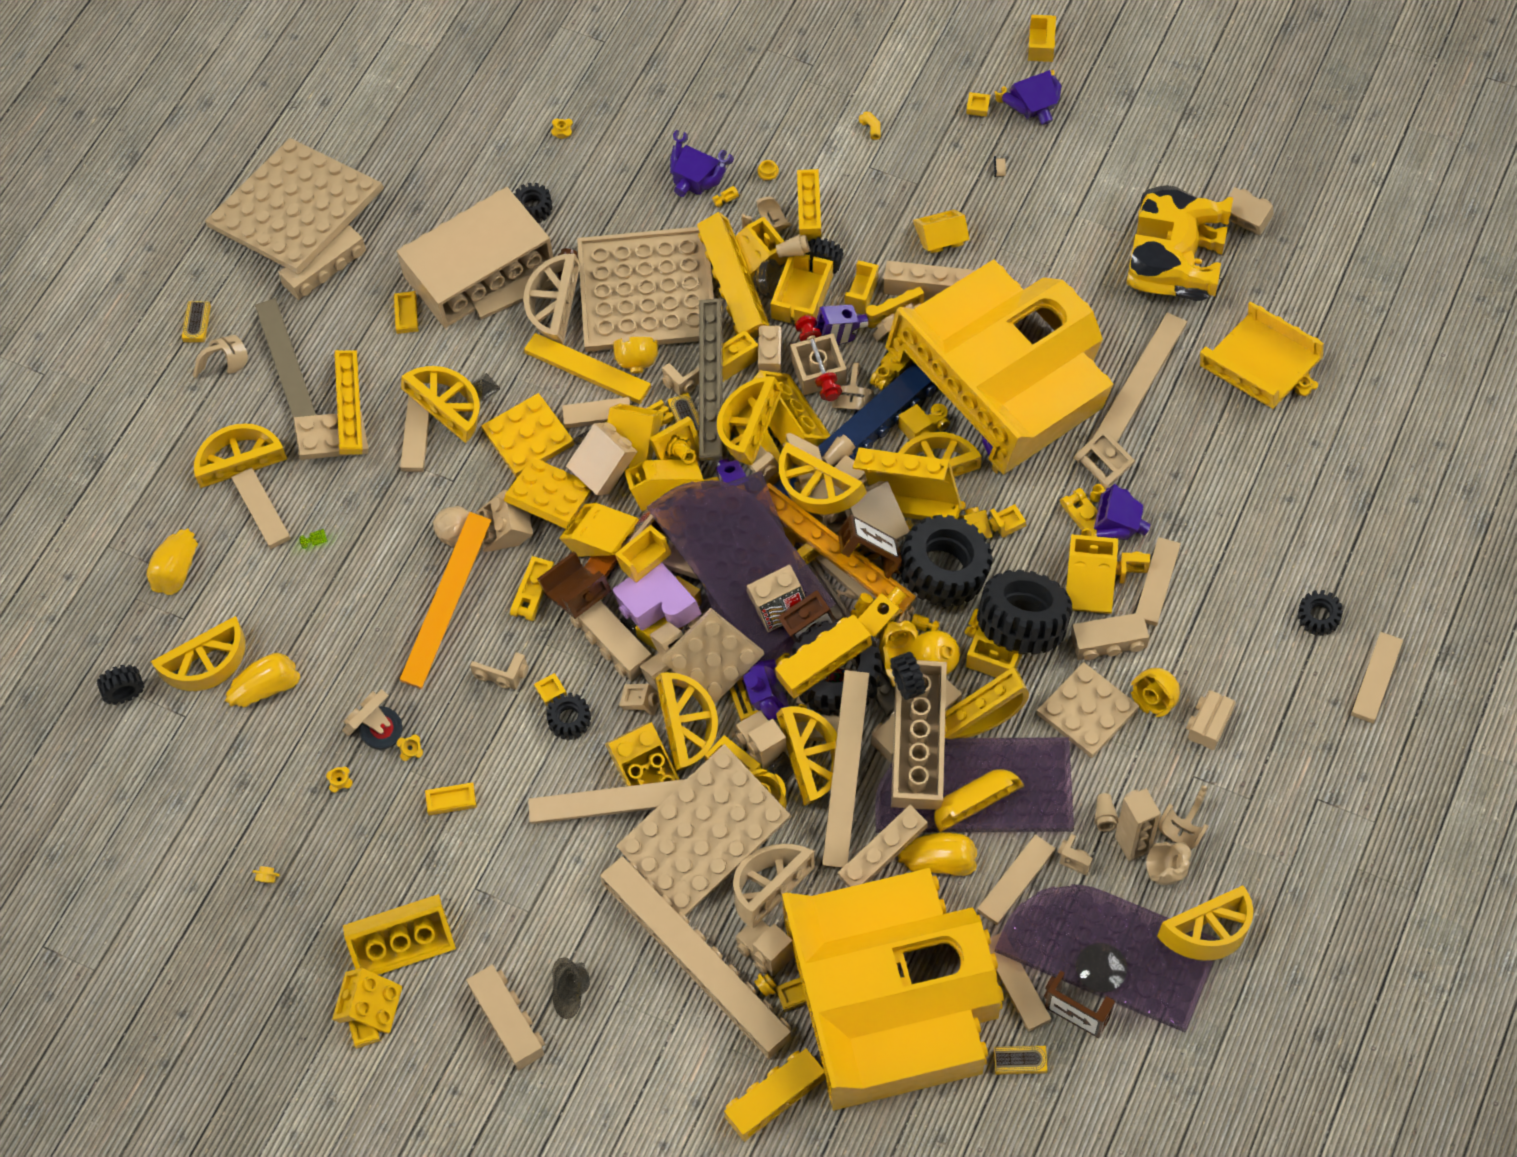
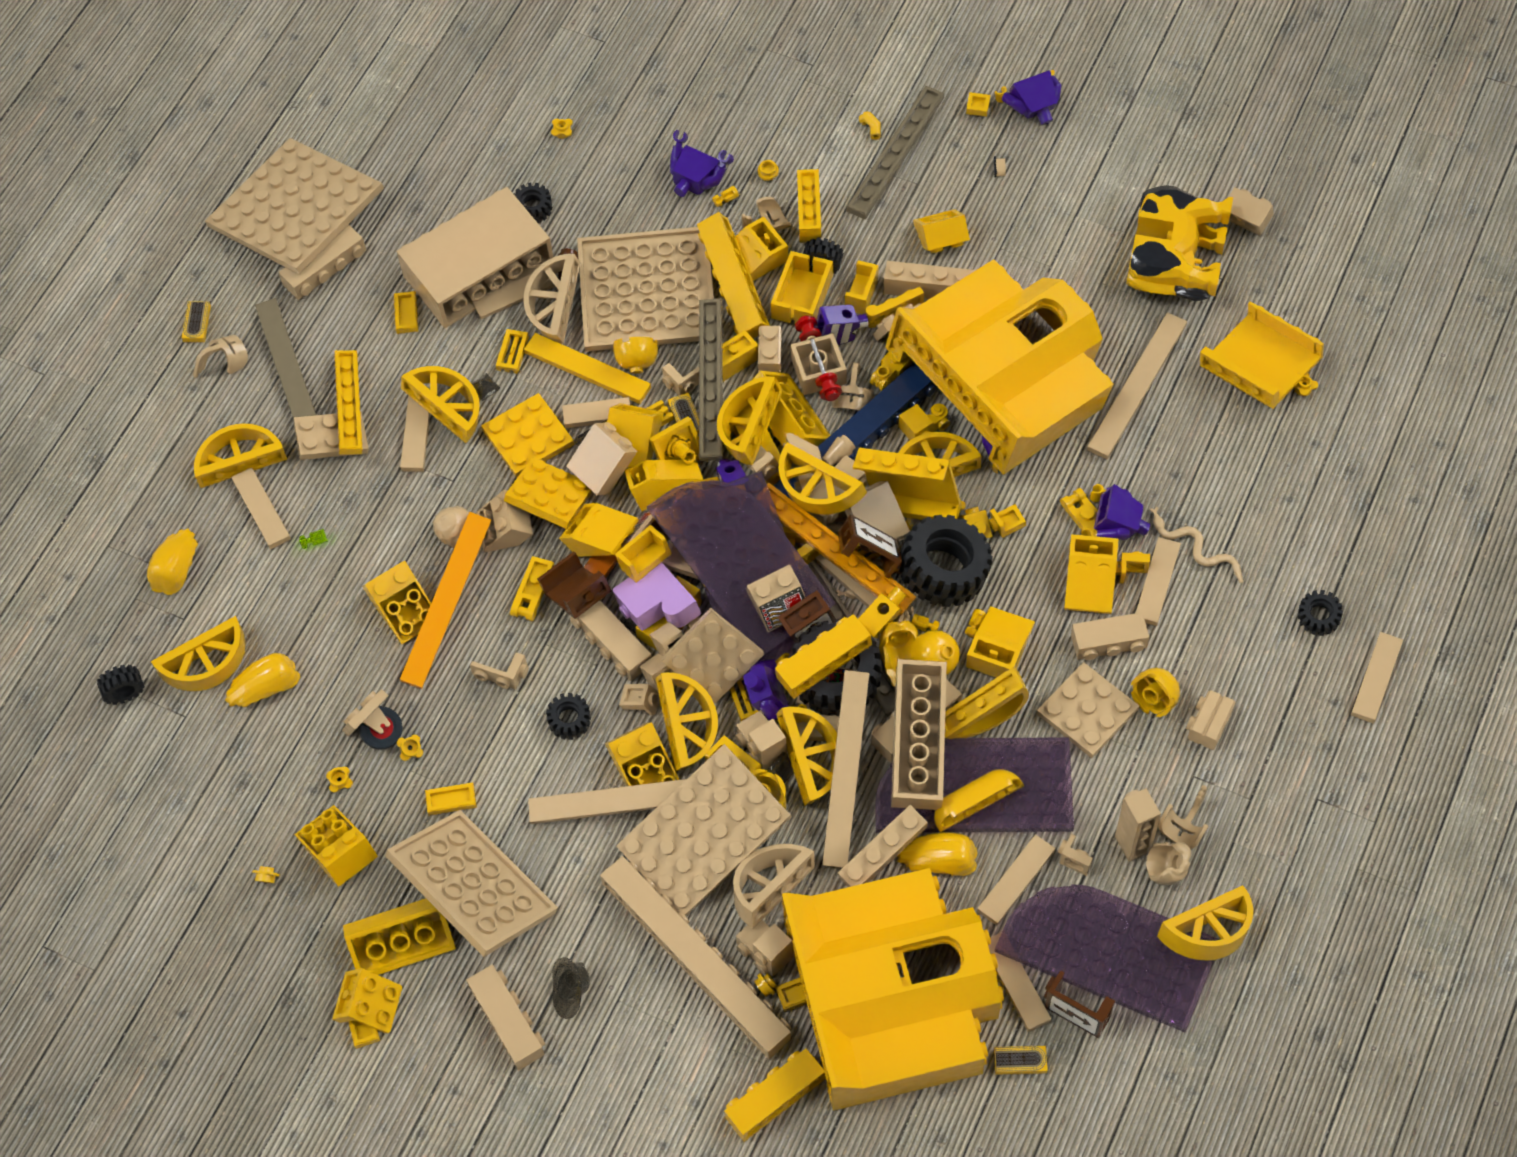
yellow plate [534,673,567,706] -> none
clear smoke piece [753,259,782,299] -> none
tan cone [776,234,810,258] -> none
yellow piece [851,593,873,619] -> none
black tyre [890,652,926,700] -> none
black tyre [977,570,1073,655] -> none
yellow panel [1028,15,1056,62] -> none
tan plate [1074,429,1136,490] -> none
clear smoke dish [1076,943,1127,992] -> none
tan cone [1094,793,1119,832] -> none
none -> yellow slope [294,805,378,887]
none -> yellow slope [362,560,431,645]
none -> tan plate [385,810,558,957]
none -> yellow tile [496,329,529,374]
none -> dark tan tile [846,86,944,220]
none -> tan animal [1150,507,1243,583]

